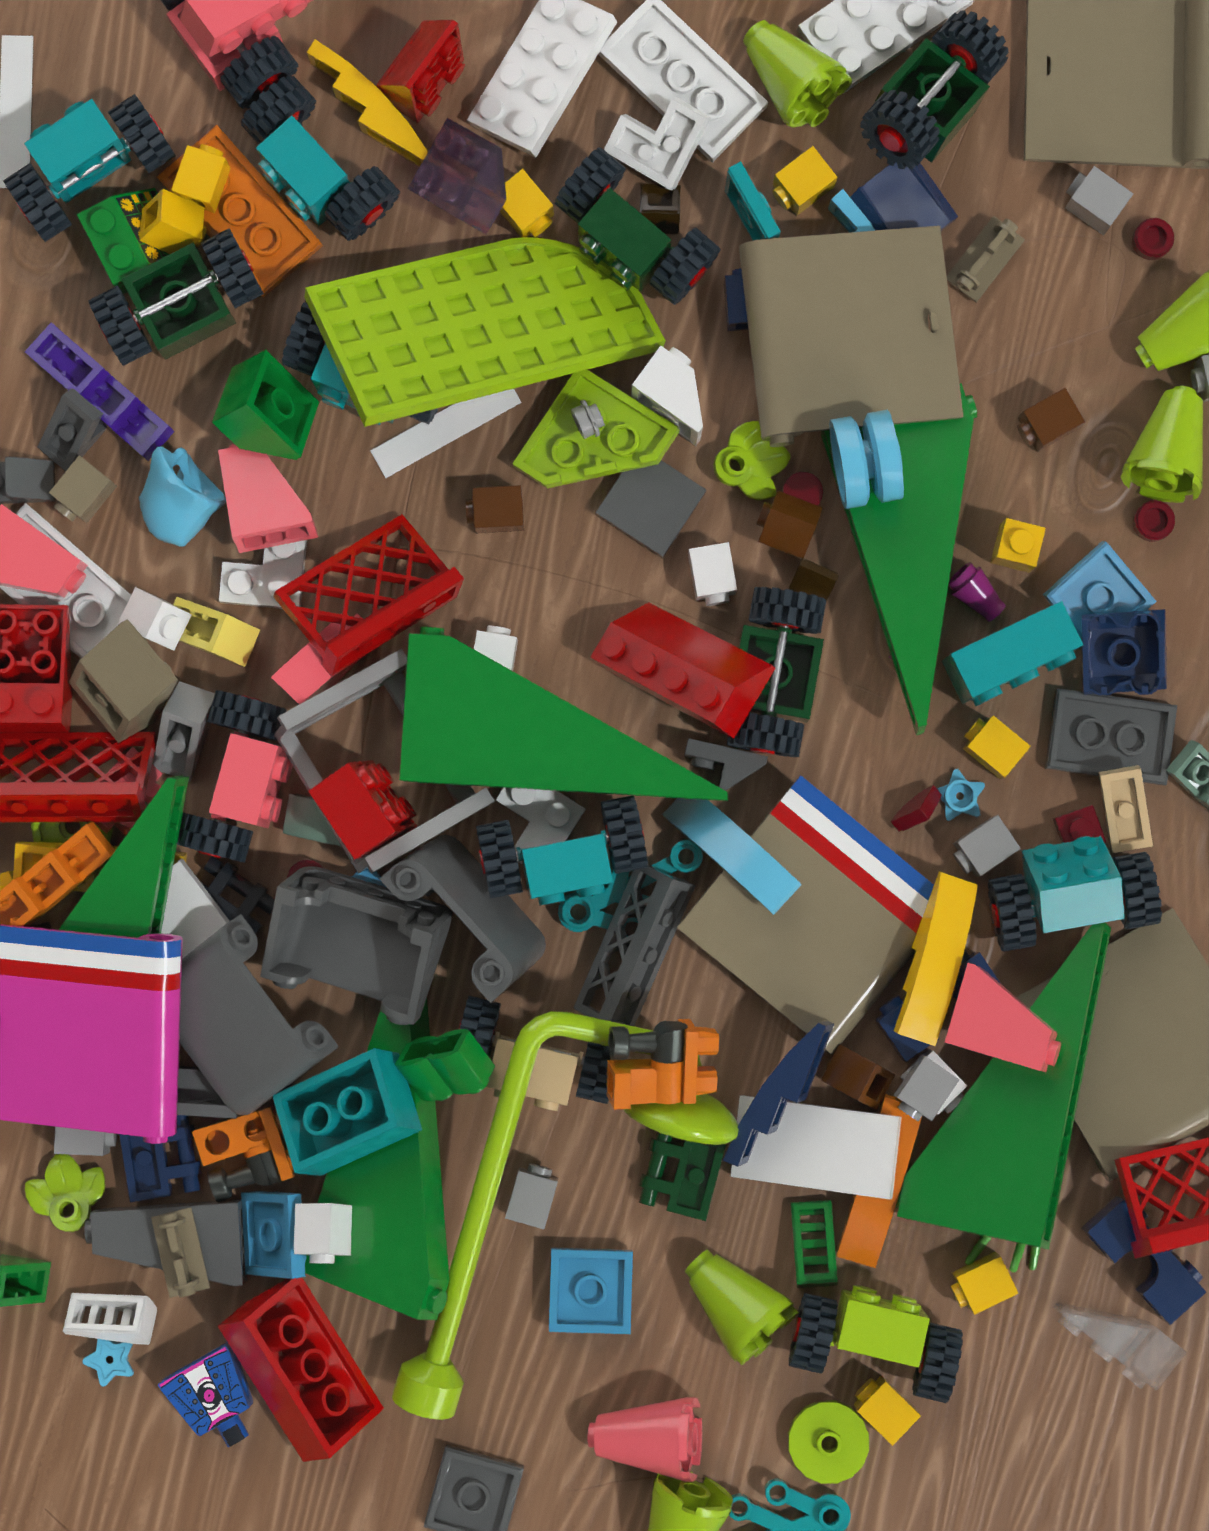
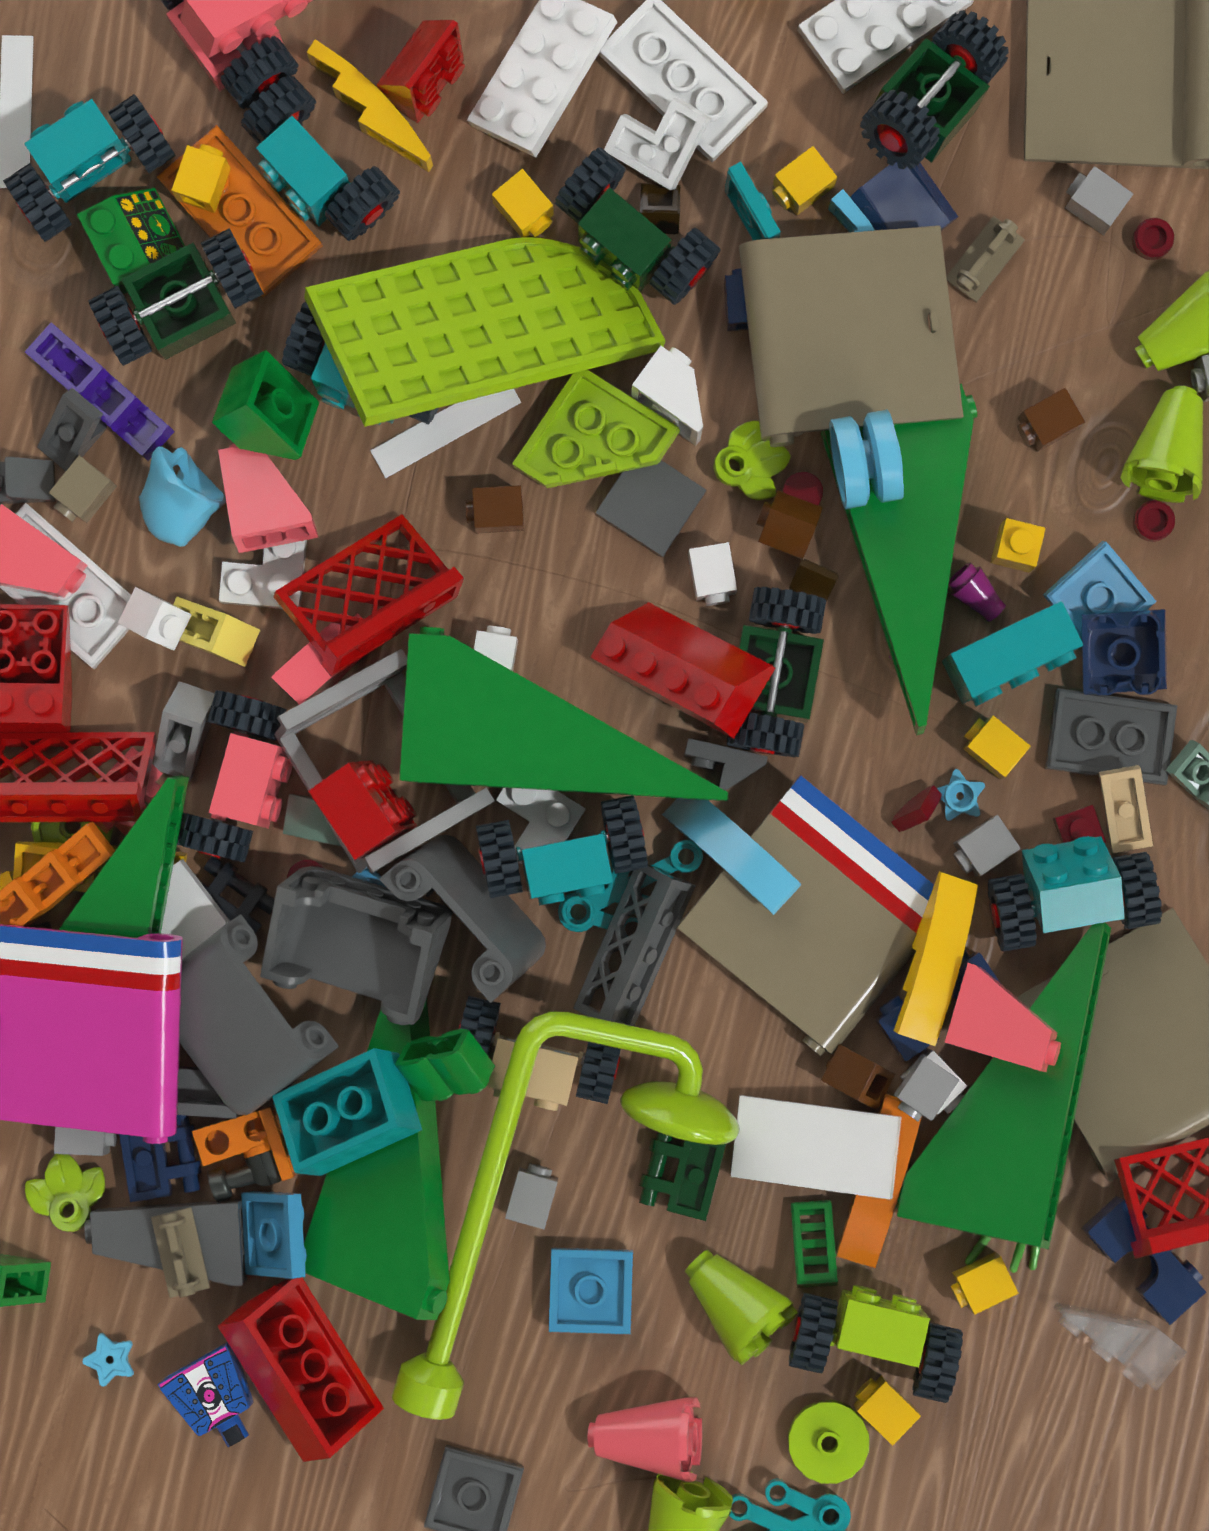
white slope [63,1293,157,1345] -> none
dark tan slope [69,619,178,743] -> none
yellow brick [139,189,206,254] -> none
white brick [294,1203,352,1264] -> none
slope [408,118,507,235] -> none
light grey plate [571,400,605,439] -> none
orange hips [606,1019,719,1110] -> none
dark blue slope [723,1021,834,1167] -> none
lime cone [743,20,852,128] -> none

